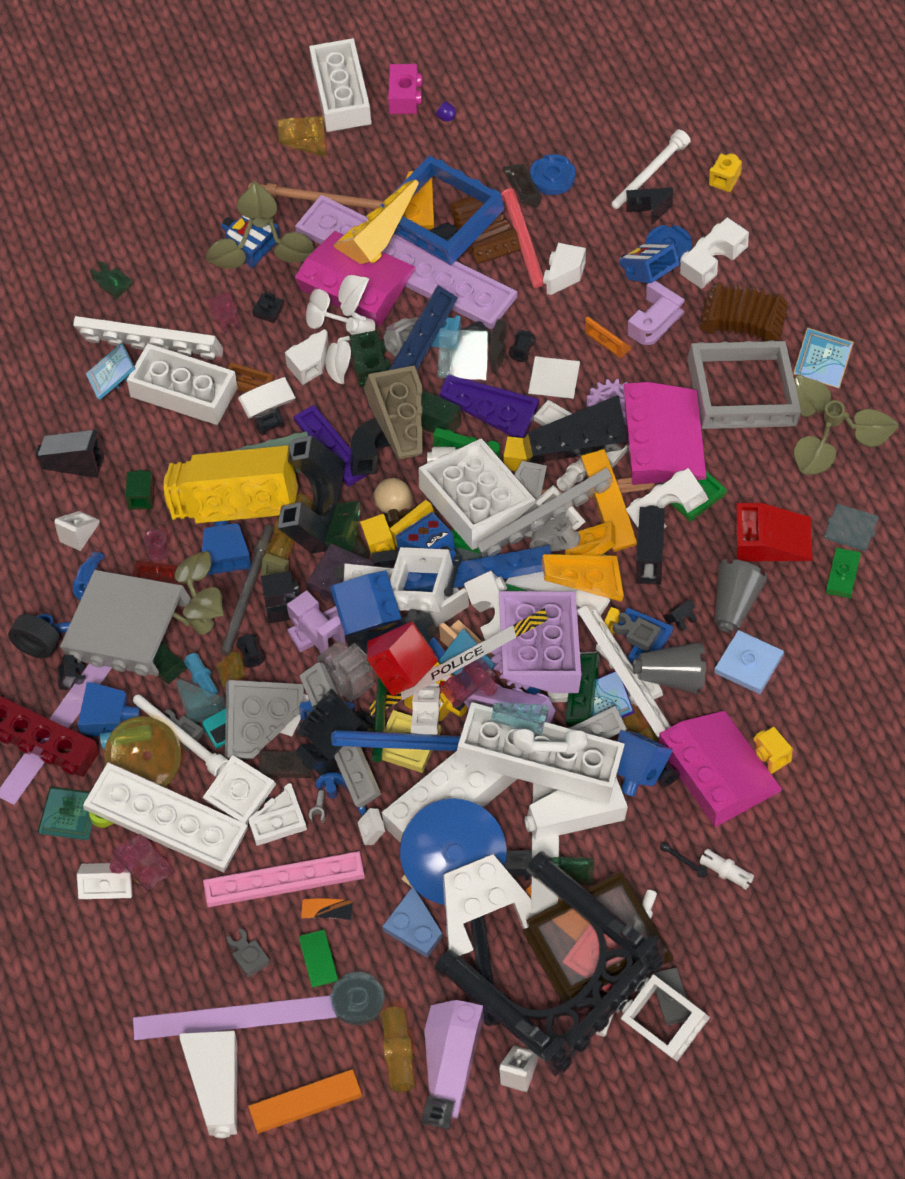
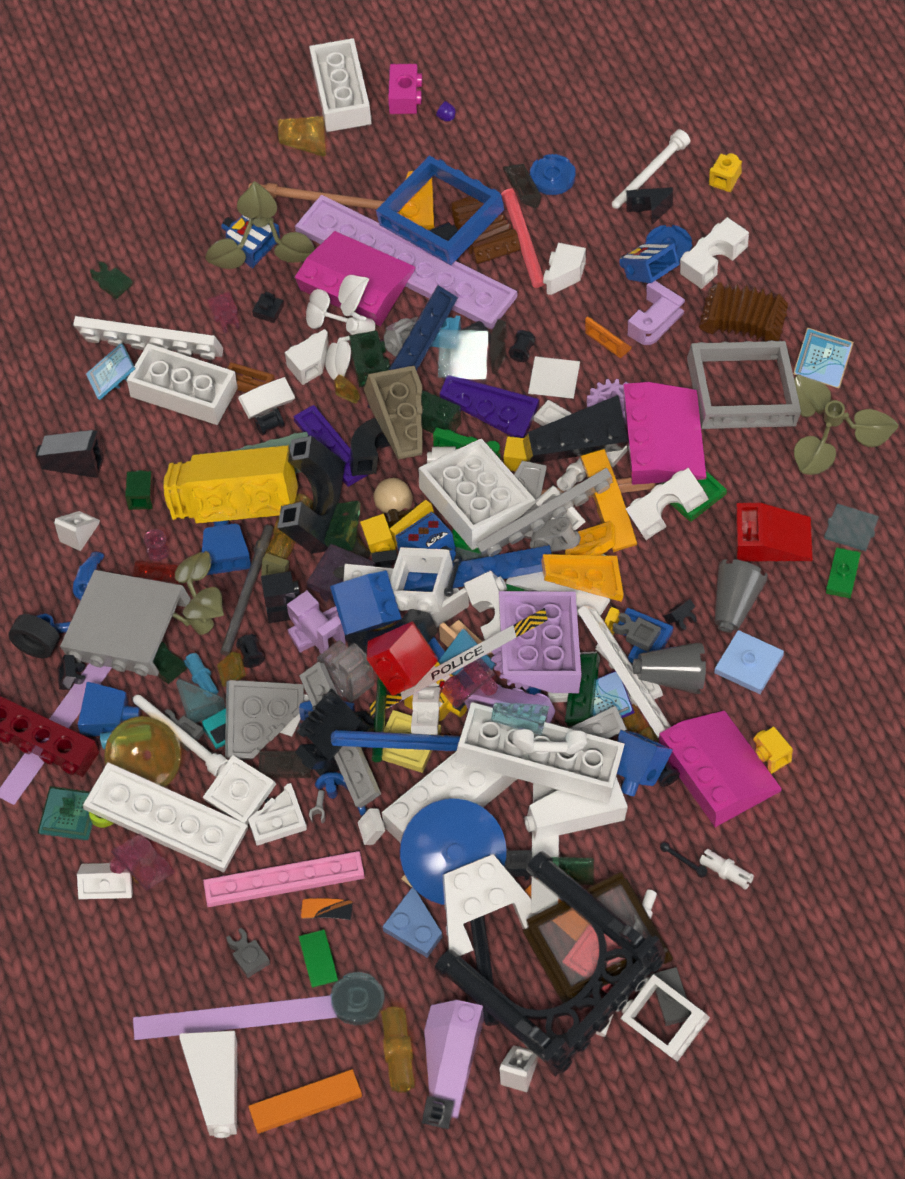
yellow wedge [333,179,419,264] -> none
black slope [636,505,665,585] -> none
none -> clear yellow tile [334,374,360,404]

